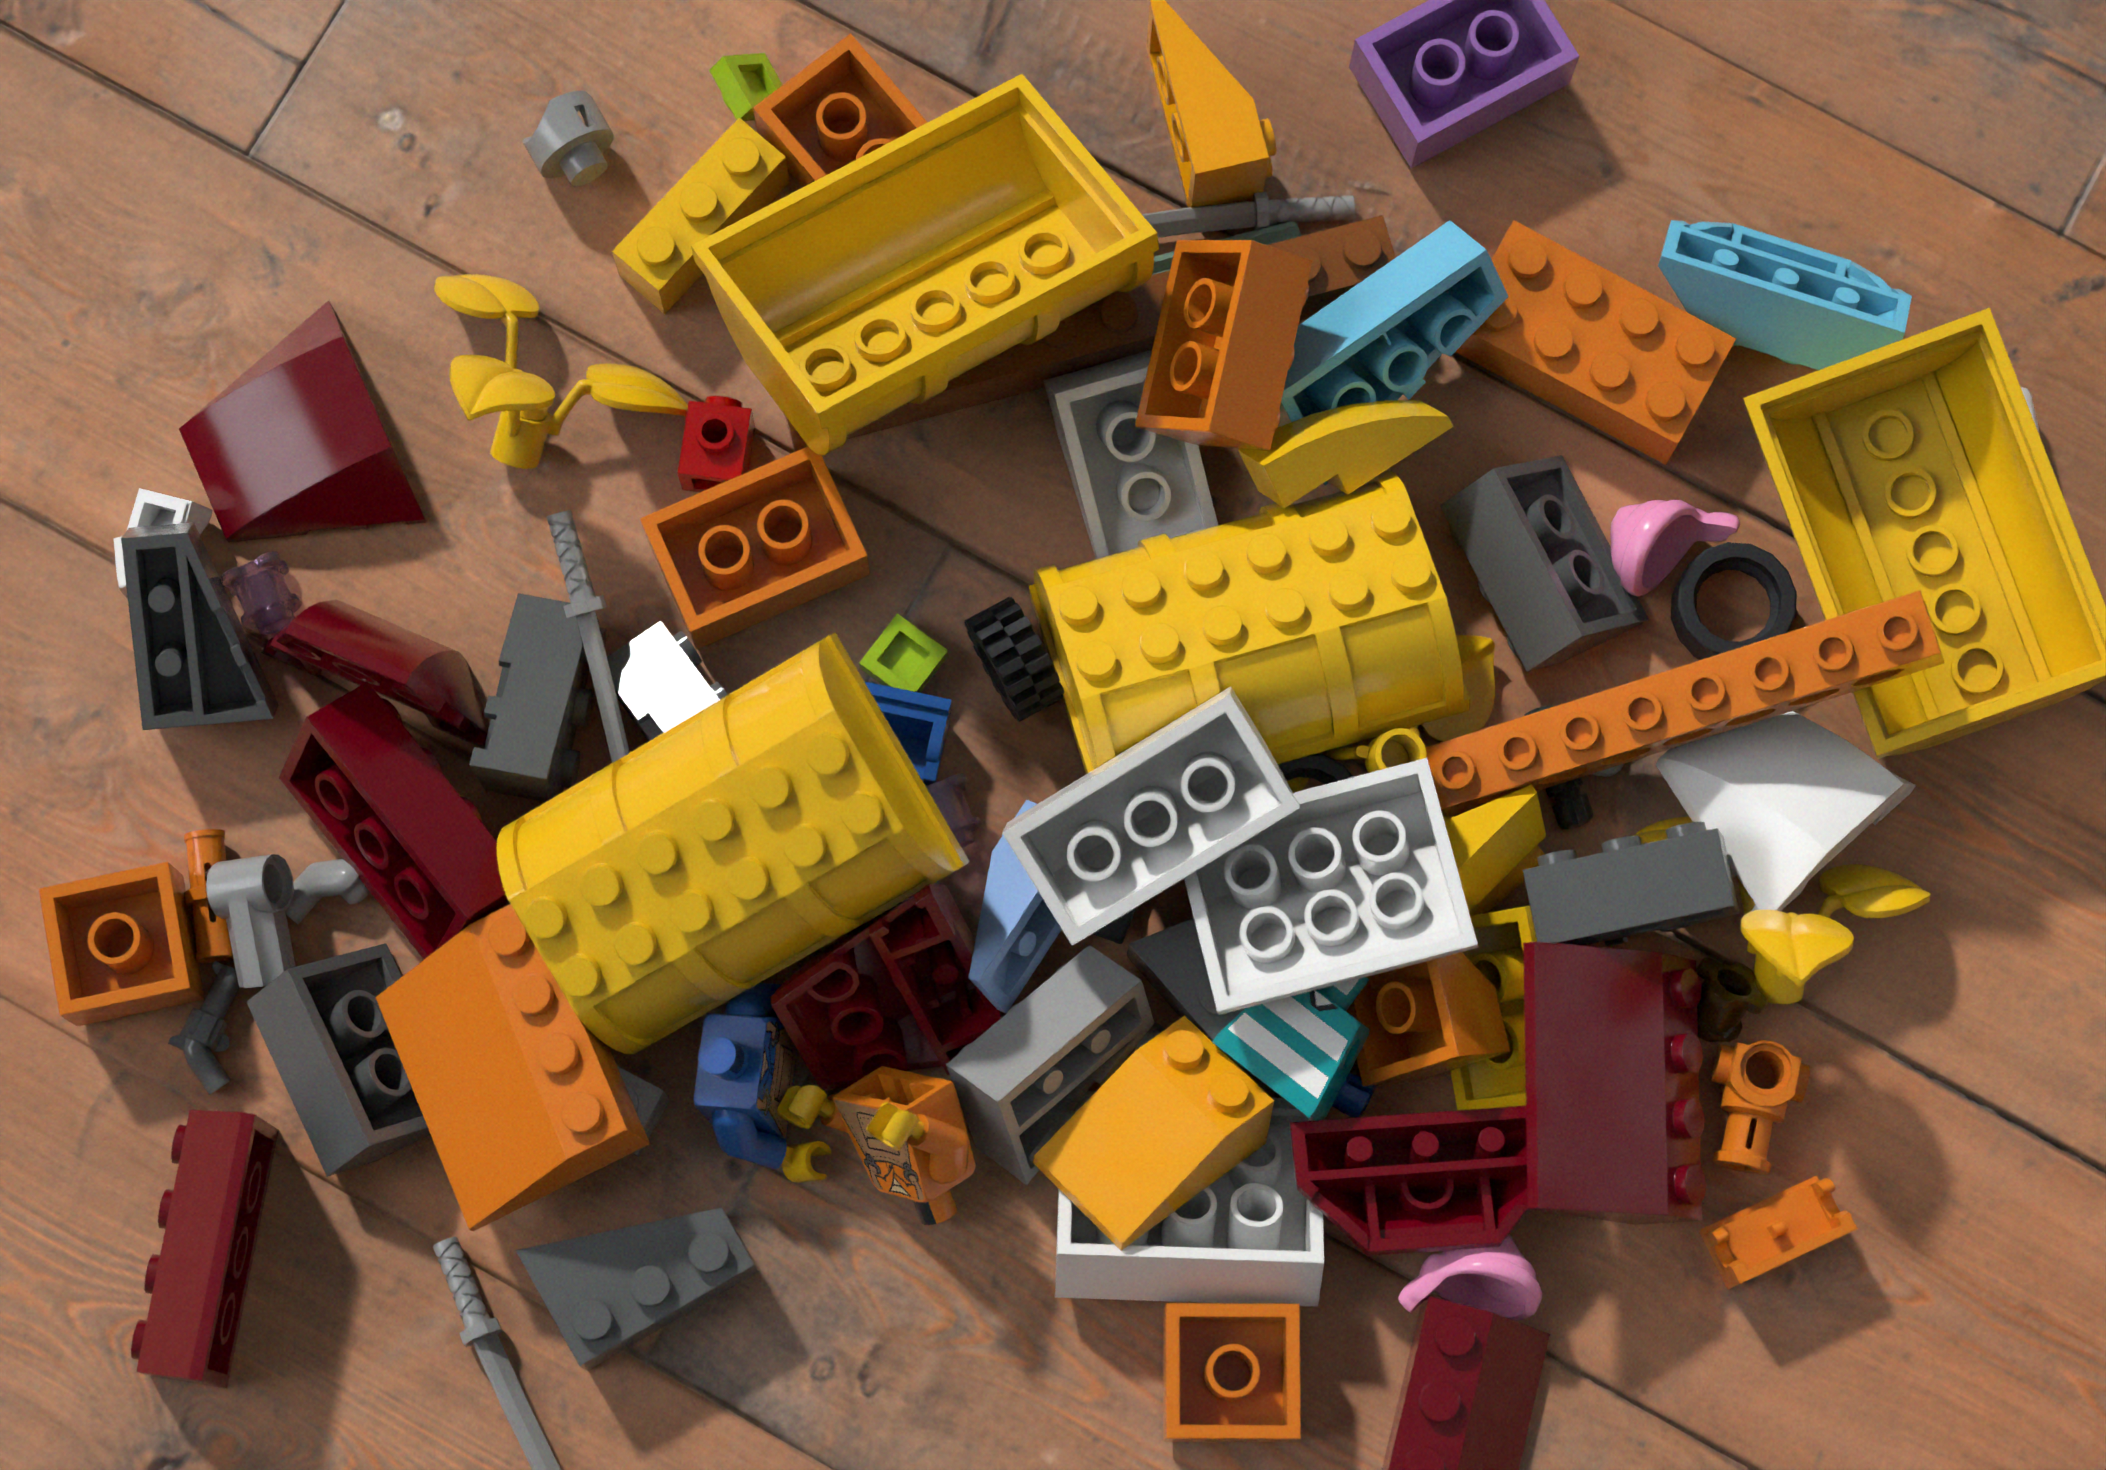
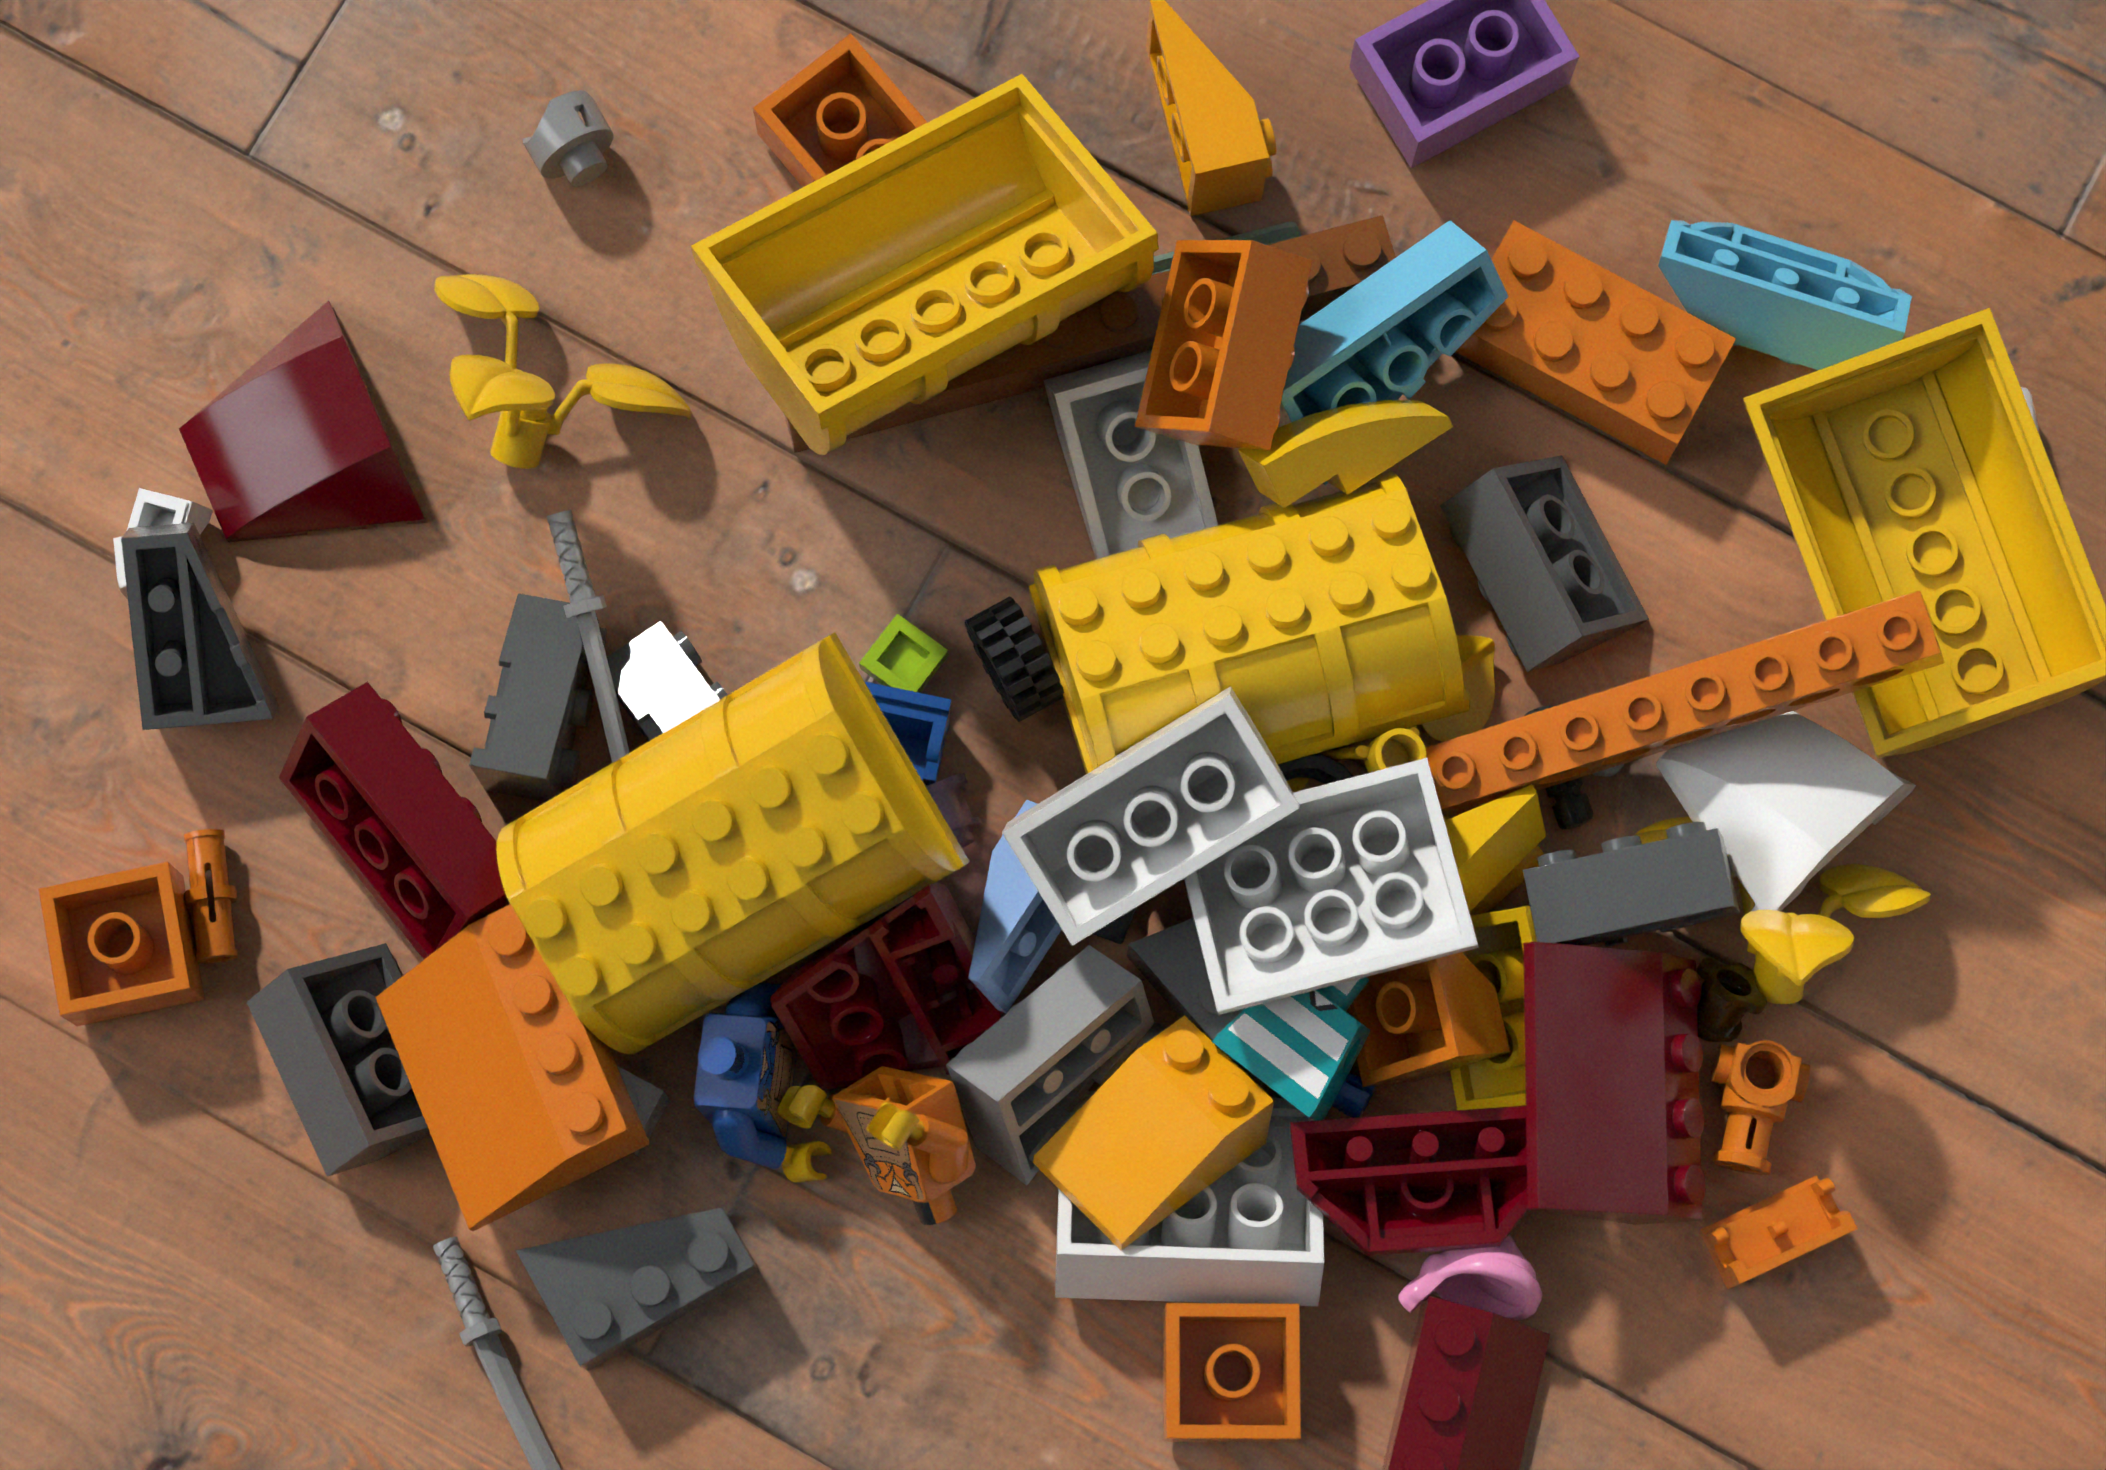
dark red slope [131,1110,279,1389] -> none
dark grey piece [168,961,240,1095] -> none
light grey piece [206,854,296,988] -> none
brick [220,551,302,634] -> none
dark red wedge [262,600,490,749] -> none
light grey arm [285,859,370,925] -> none
yellow brick [612,118,790,314] -> none
orange brick [640,446,870,650] -> none
red brick [678,396,755,492] -> none
lime plate [709,53,782,121] -> none
light grey sword [1142,192,1355,238] -> none
bright pink hat [1610,500,1740,596] -> none
black tyre [1671,542,1797,660] -> none

